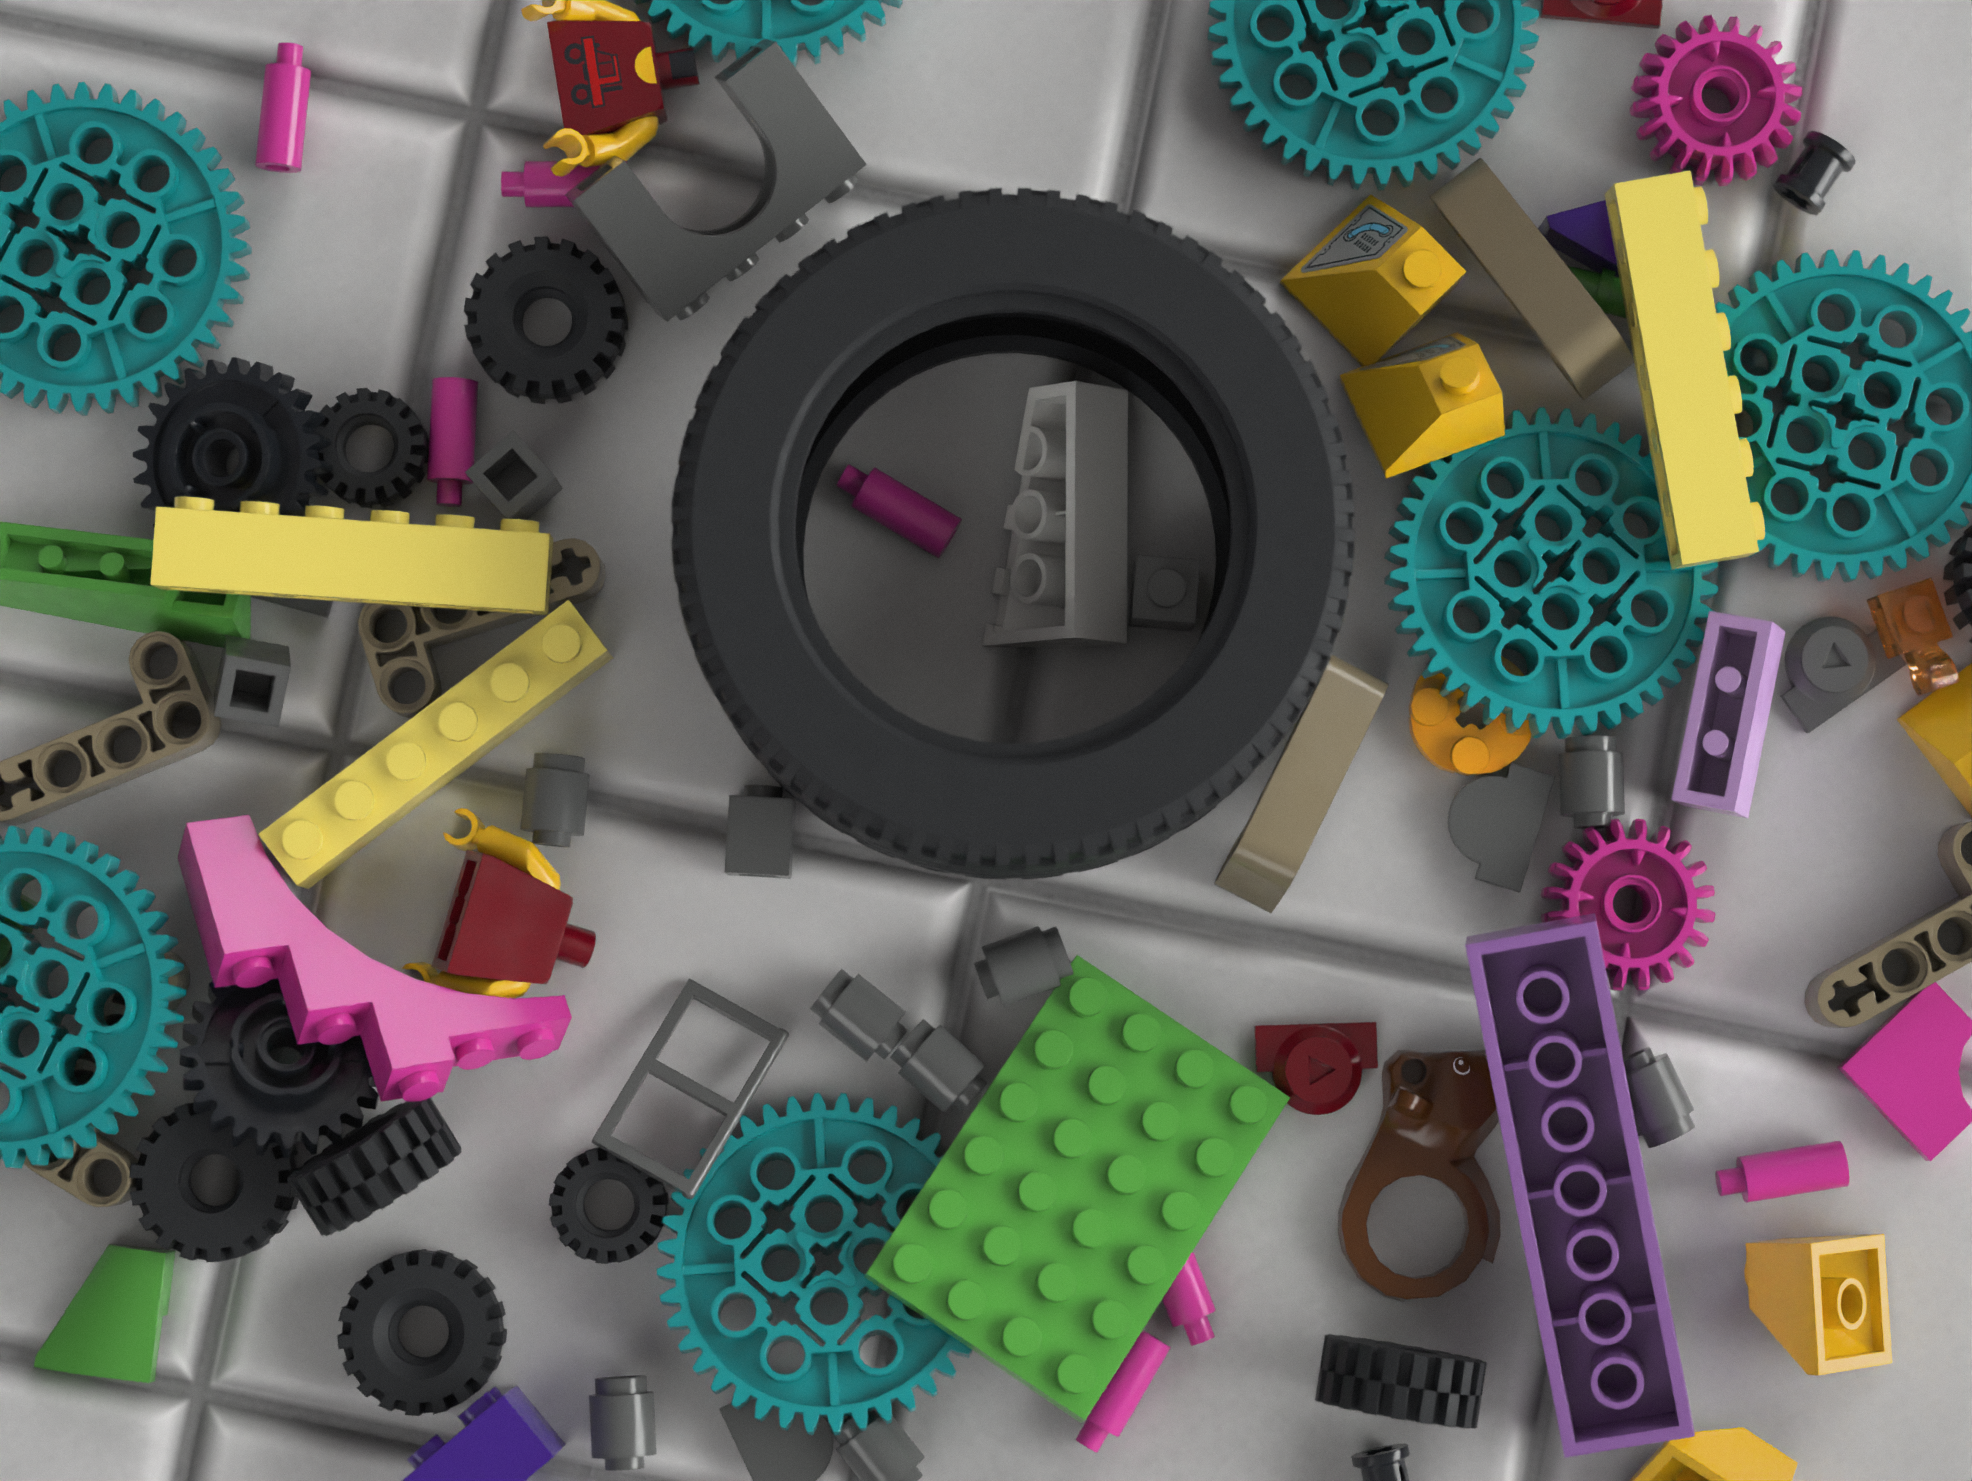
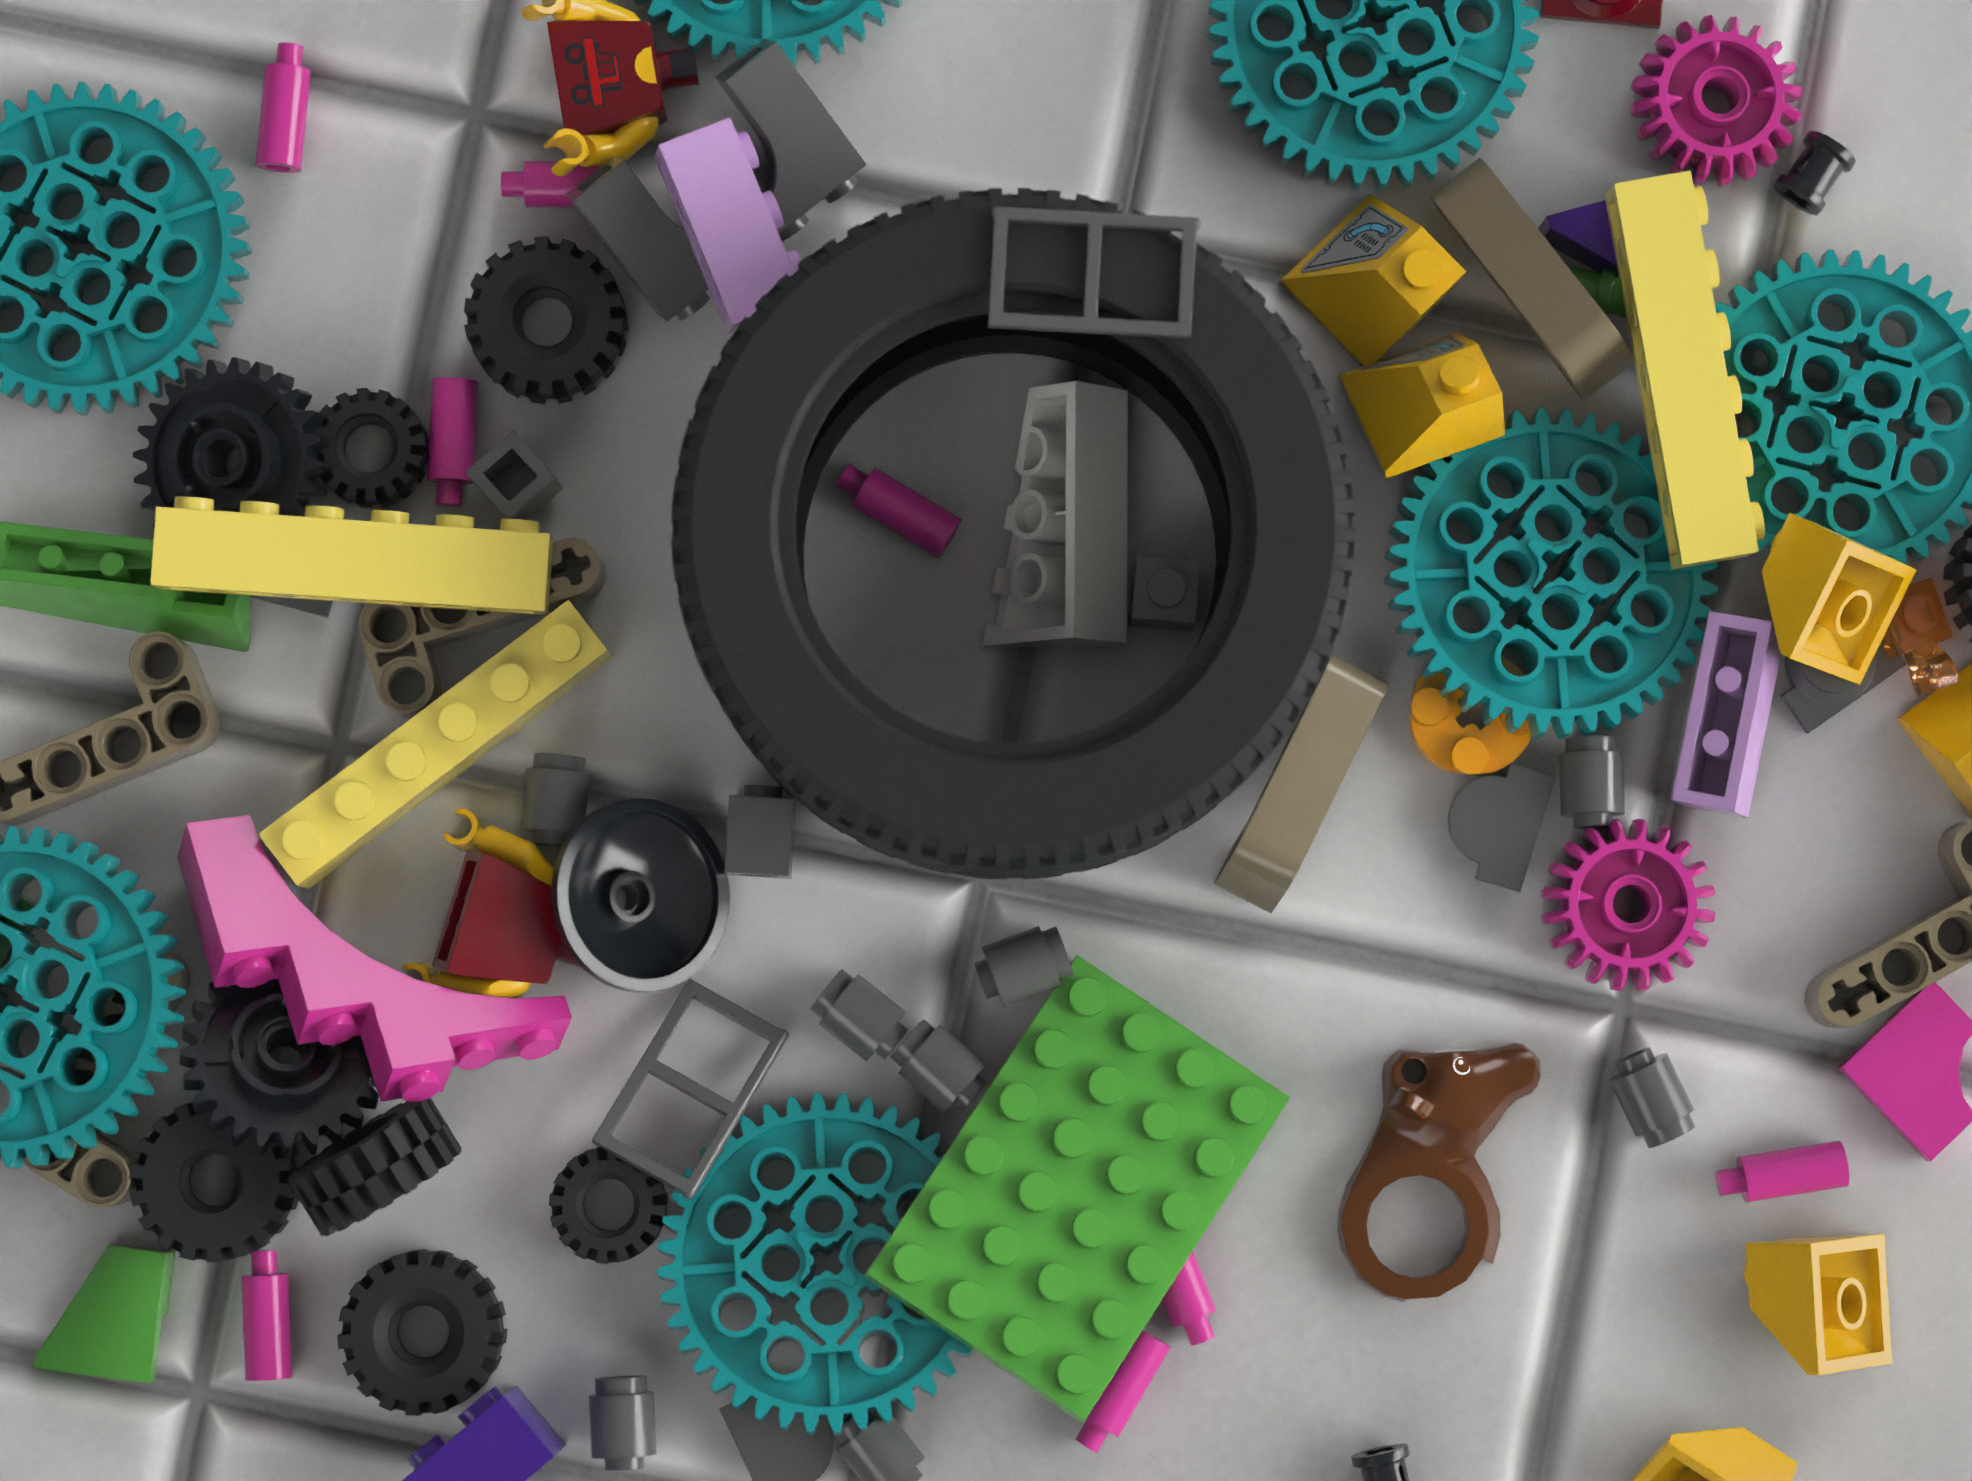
dark grey brick [214,635,291,728] -> none
dark red piece [1254,1022,1378,1115] -> none
black tyre [1315,1334,1487,1429] -> none
medium lavender brick [1465,913,1695,1458] -> none
none -> dark pink cylinder [241,1250,293,1381]
none -> black dish [551,798,730,992]
none -> lavender brick [654,117,801,335]
none -> dark grey window [988,206,1200,339]
none -> yellow slope [1761,513,1917,685]

